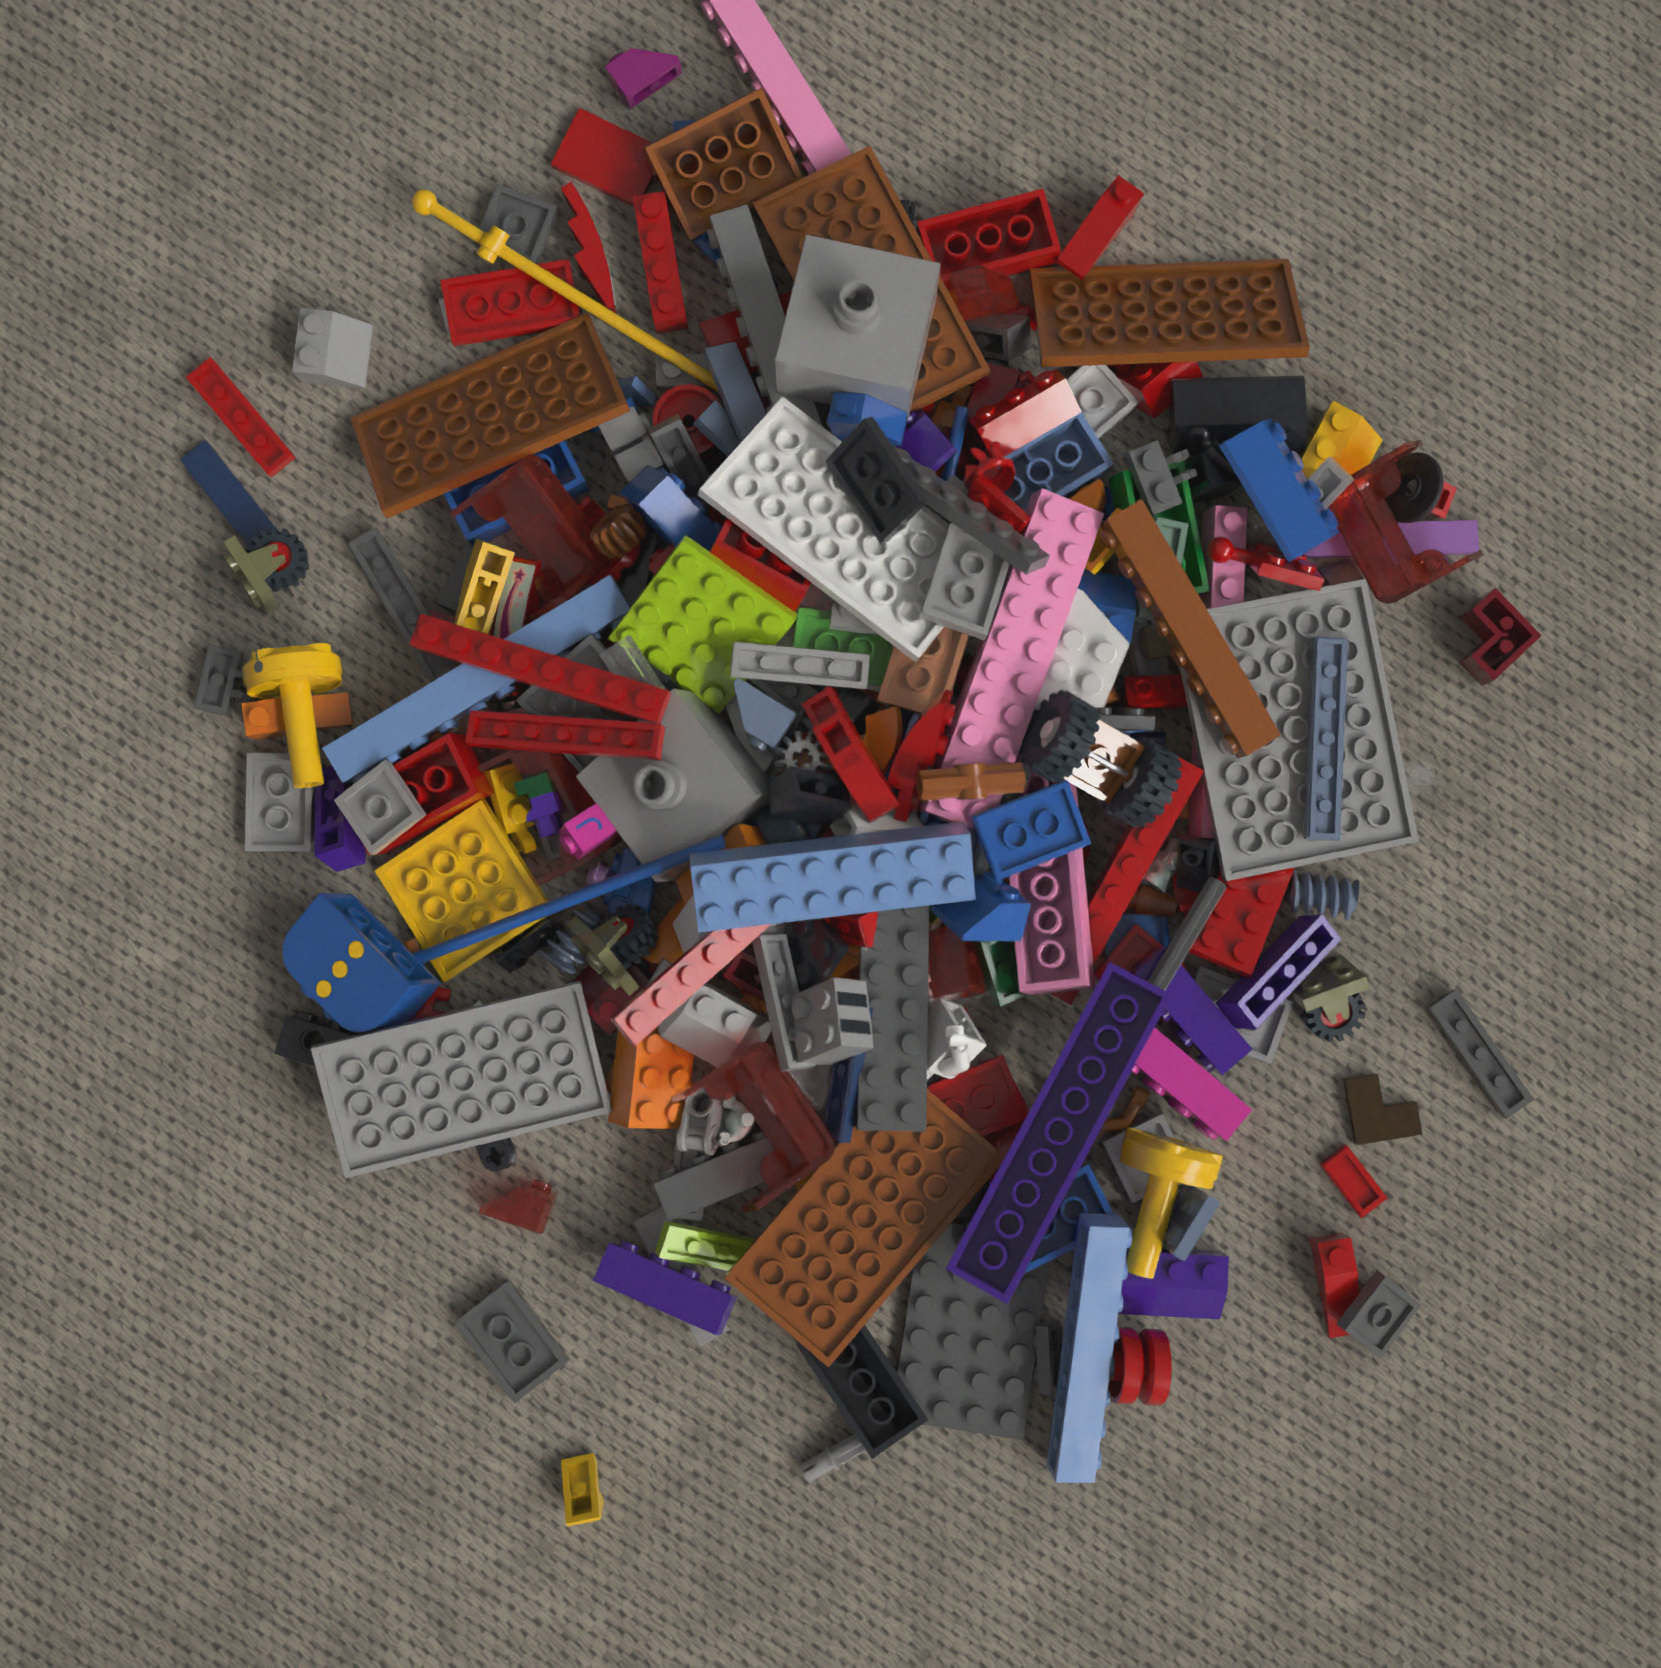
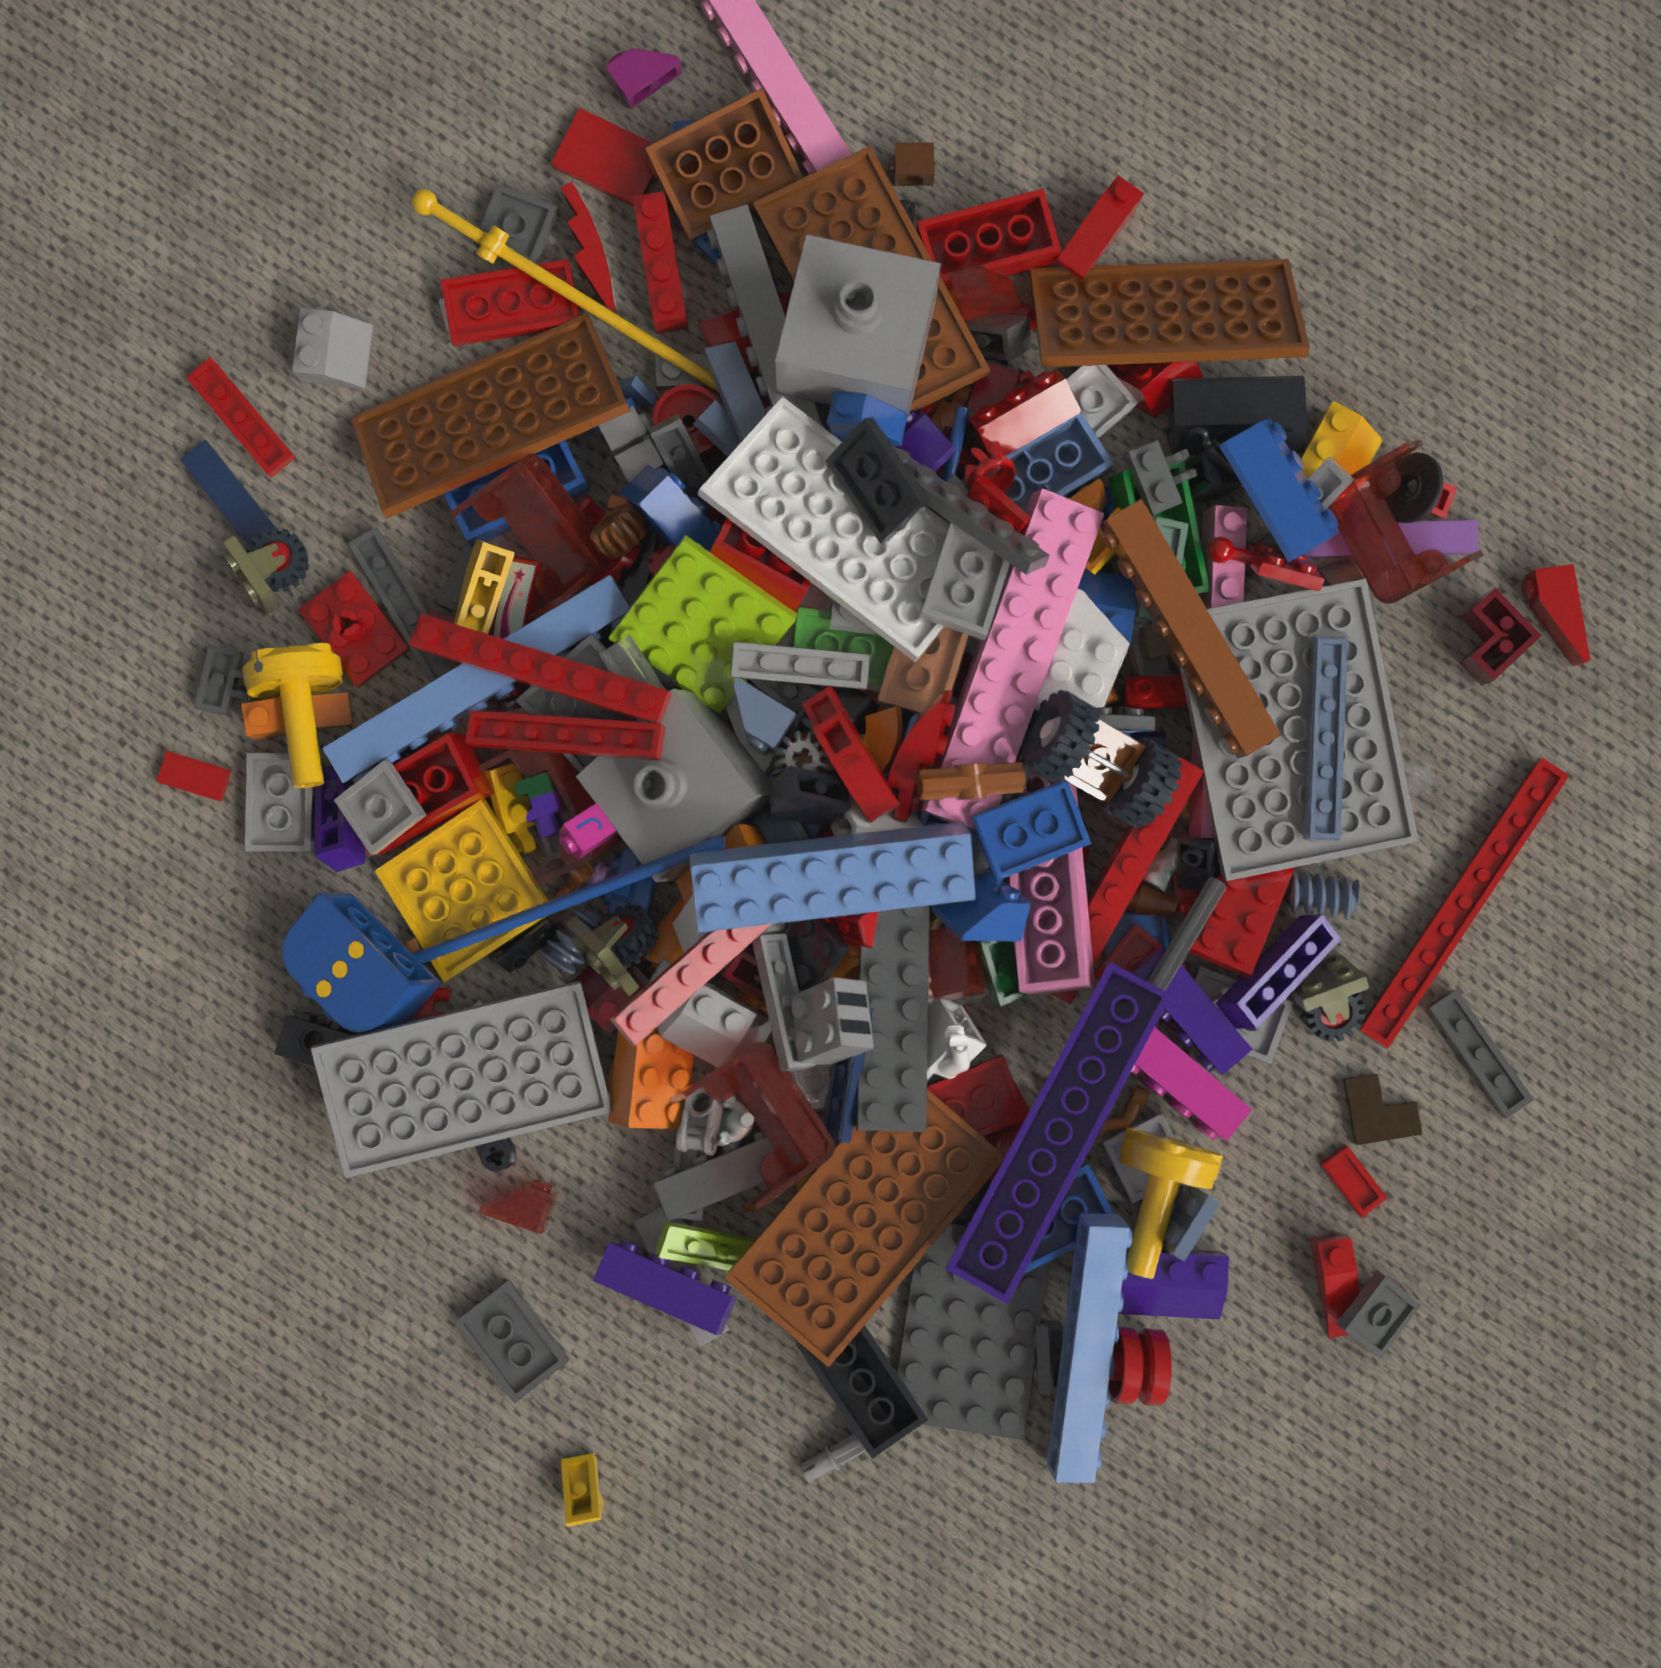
none -> red tile [156,751,232,802]
none -> red plate [298,570,410,688]
none -> dark orange arm [547,861,595,918]
none -> reddish brown brick [888,142,935,186]
none -> red plate [1357,757,1569,1049]
none -> red slope [1522,564,1591,666]

